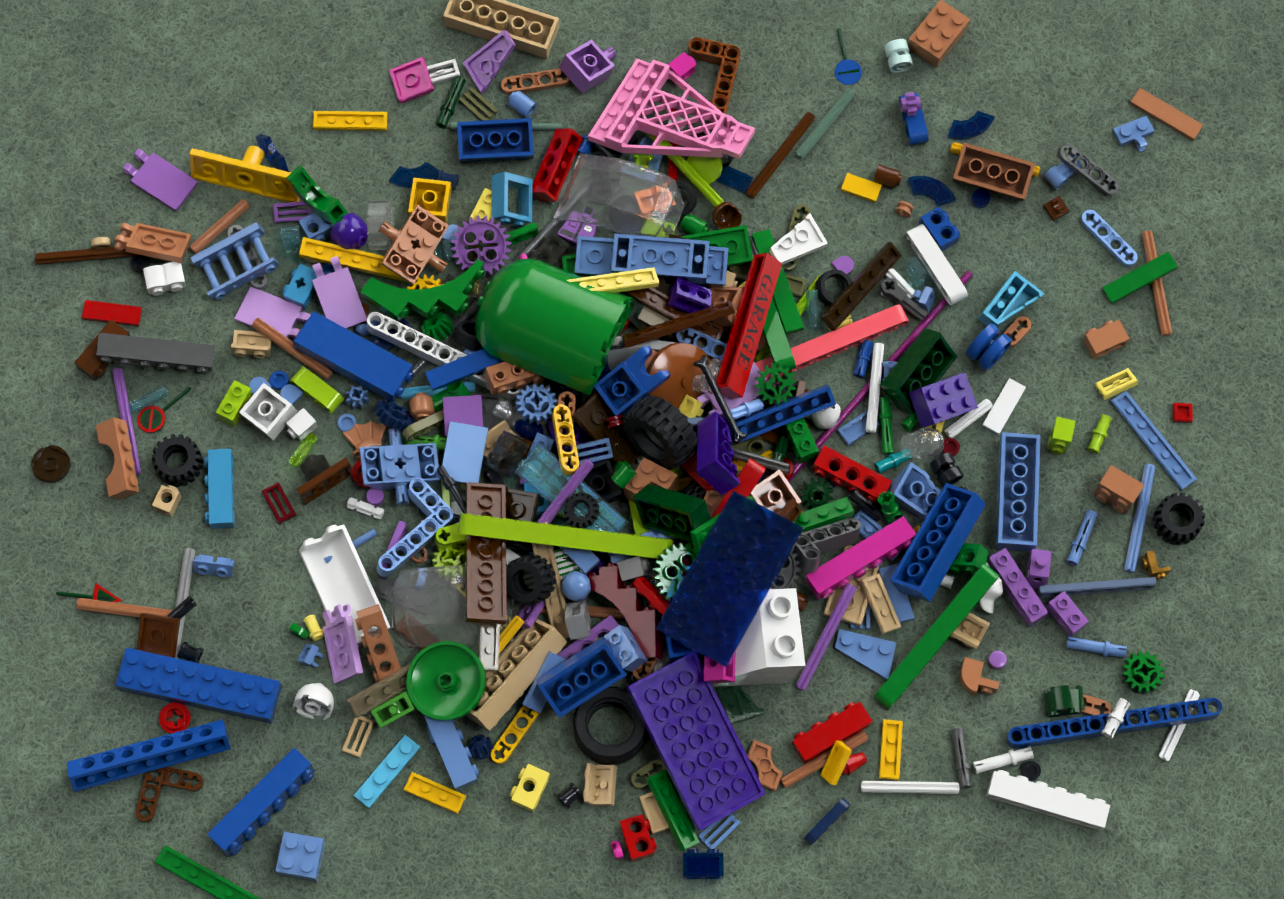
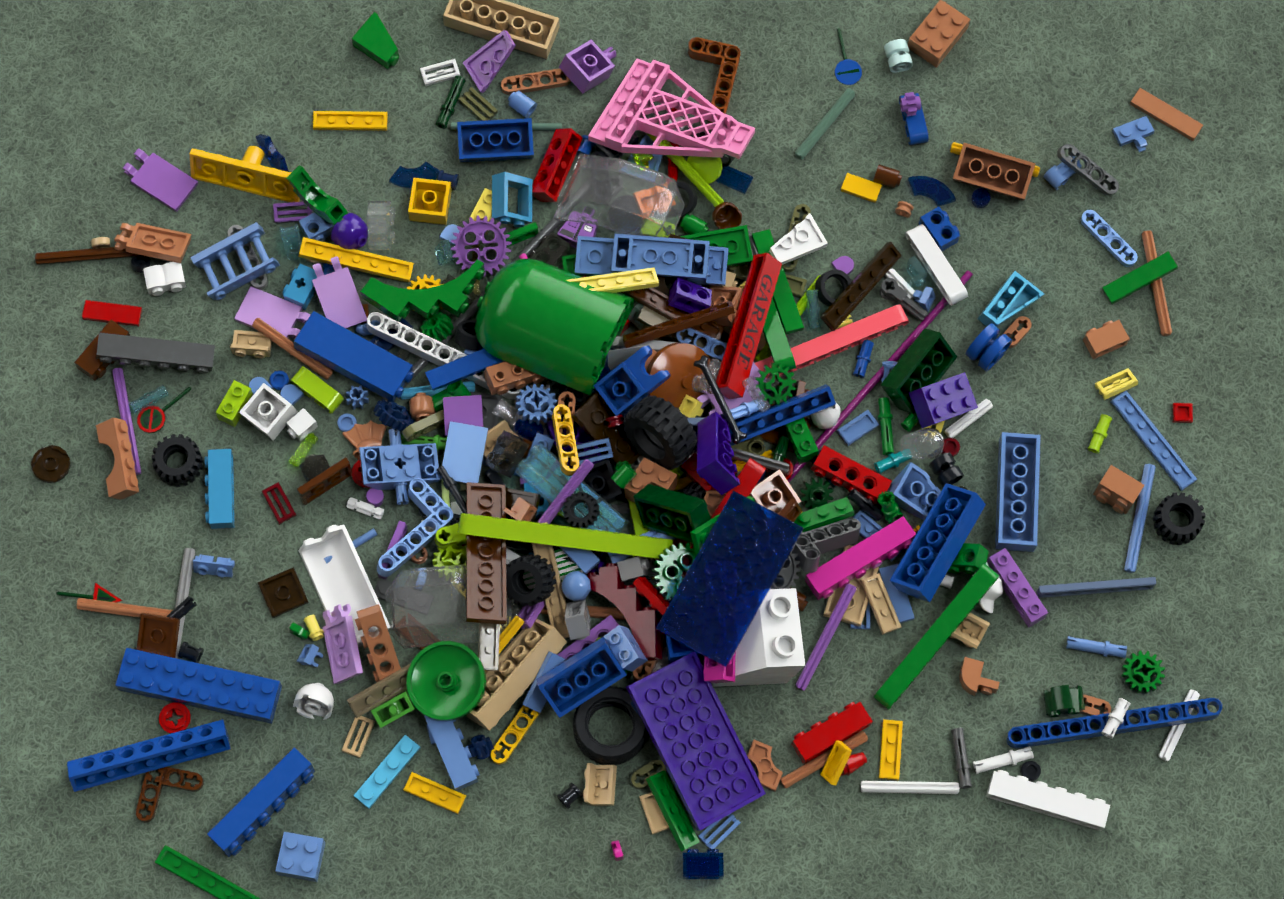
tan brick [152,485,182,517] -> none
nougat axle [190,199,250,254] -> none
nougat slope [378,205,449,285] -> none
dark pink tile [389,57,435,104] -> none
light yellow brick [510,764,550,813] -> none
red brick [620,814,657,862] -> none
dark pink brick [668,52,696,81] -> none
clear green wing [715,686,765,724] -> none
reddish brown axle [746,112,815,199] -> none
dark blue beam [804,798,851,845] -> none
medium blue wing [835,629,896,680] -> none
white axle [866,343,884,433] -> none
clear blue tile [947,110,995,140] -> none
white tile [982,378,1026,435] -> none
medium lavender piece [988,651,1007,670] -> none
medium lavender torso [1026,549,1051,589] -> none
reddish brown tile [1043,196,1070,221] -> none
medium lavender brick [1046,591,1089,637] -> none
lime brick [1047,417,1076,455] -> none
medium blue pin [1066,510,1098,566] -> none
pearl gold bracket [1141,550,1171,580] -> none
none -> dark brown tile [258,567,309,618]
none -> green slope [352,12,399,69]
none -> nougat panel [503,497,538,521]
none -> clear axle [742,377,770,412]

